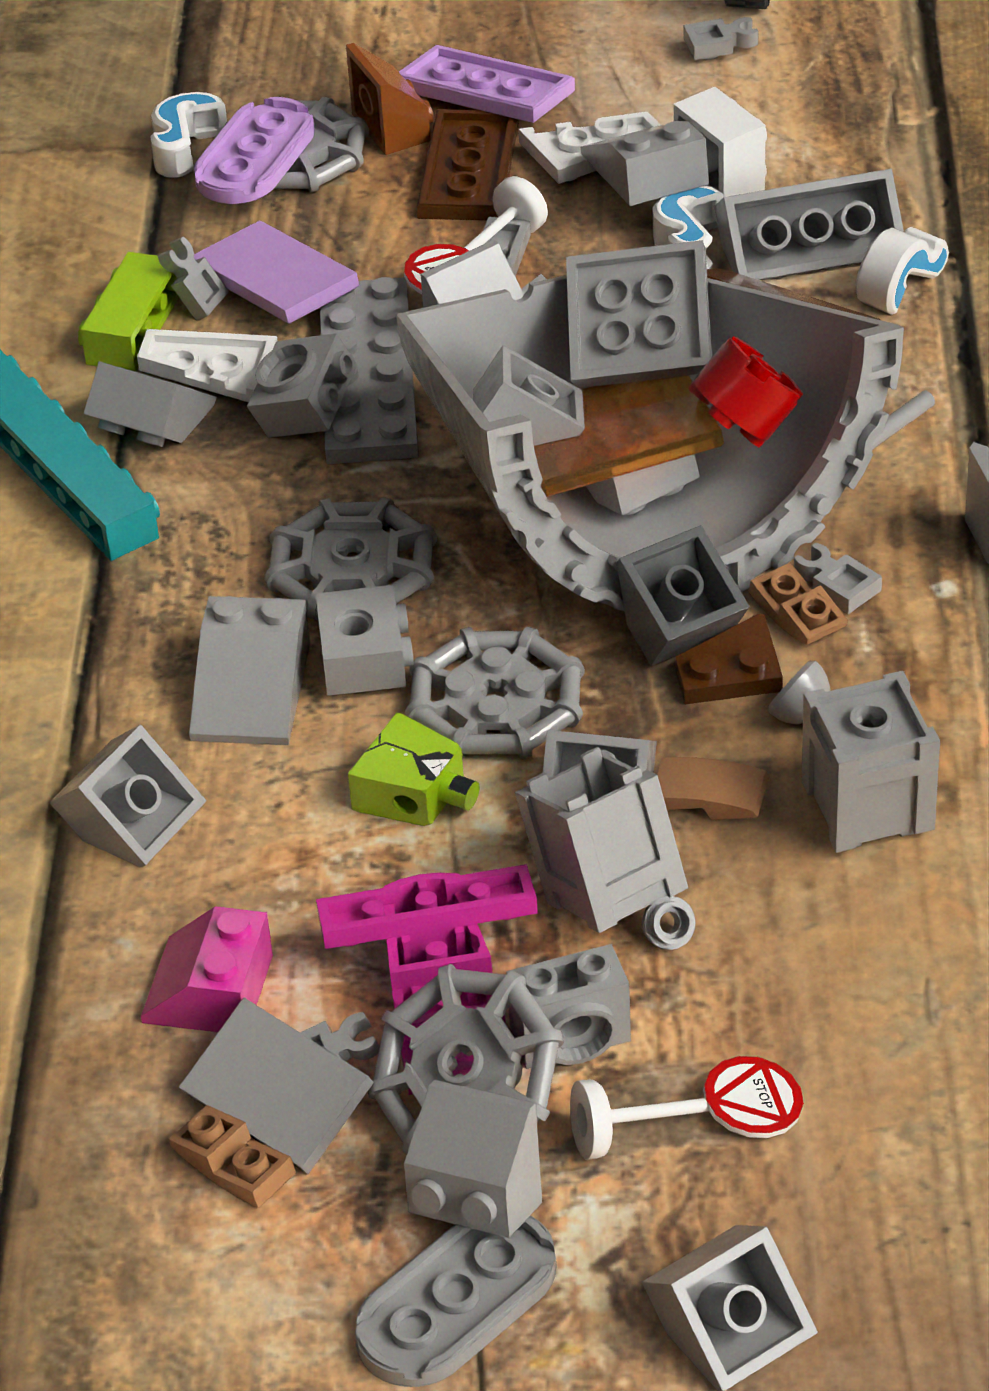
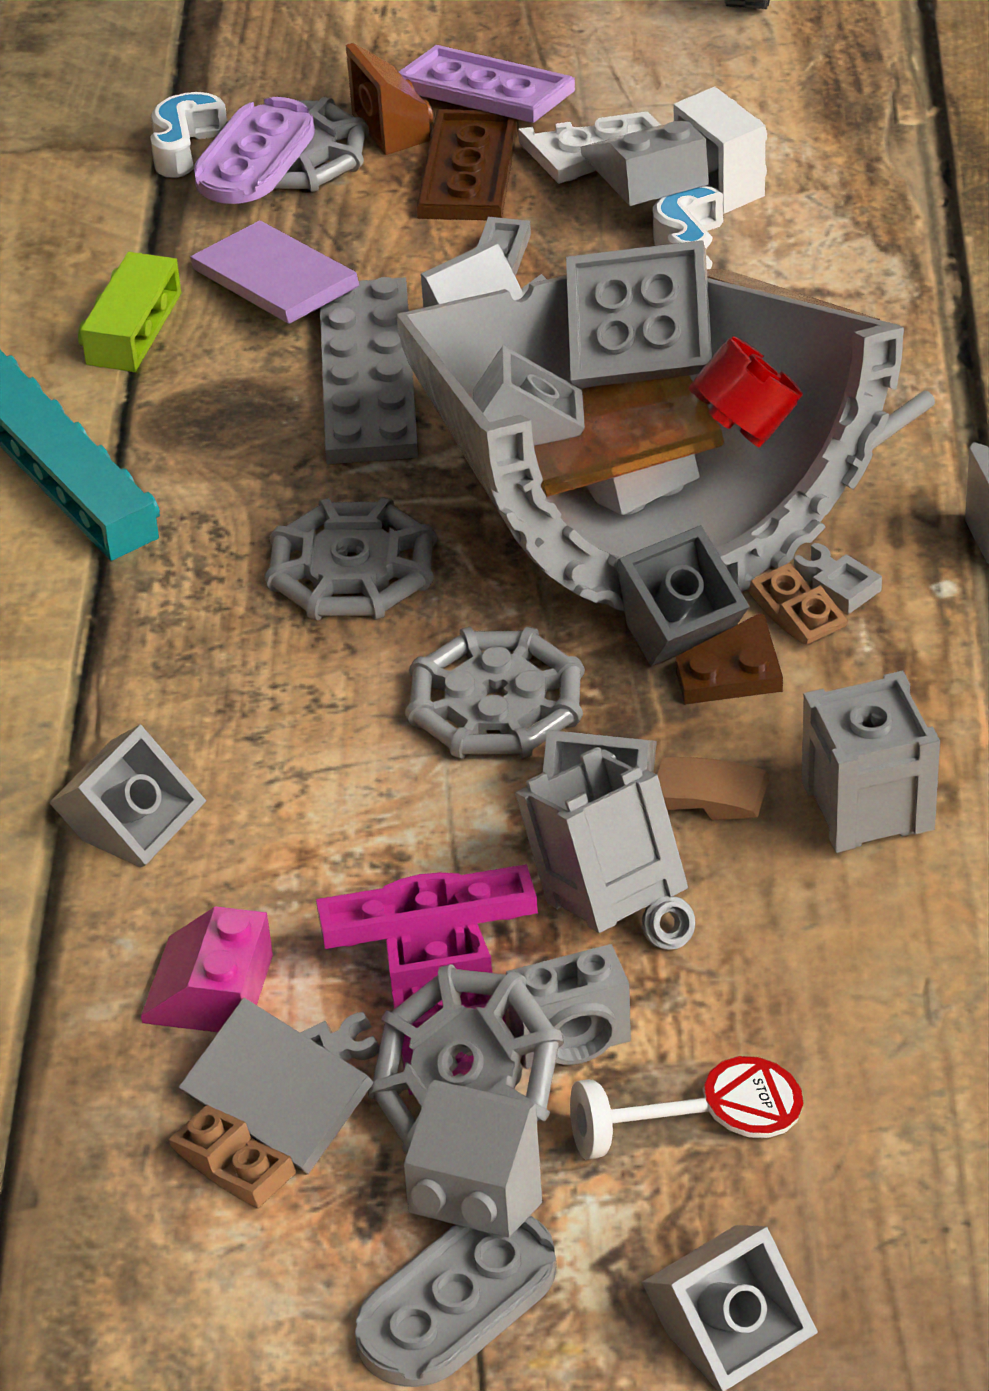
light grey slope [84,361,216,447] -> none
white wing [137,329,278,402] -> none
light grey plate [158,237,229,320] -> none
light grey slope [189,596,310,745] -> none
light grey brick [247,333,357,438] -> none
light grey brick [315,585,414,696] -> none
lime torso [348,712,480,826] -> none
white piece [404,176,548,294] -> none
light grey plate [683,17,758,60] -> none
light grey slope [714,168,904,280] -> none
light grey brick [768,661,830,724] -> none
white animal [855,227,949,315] -> none

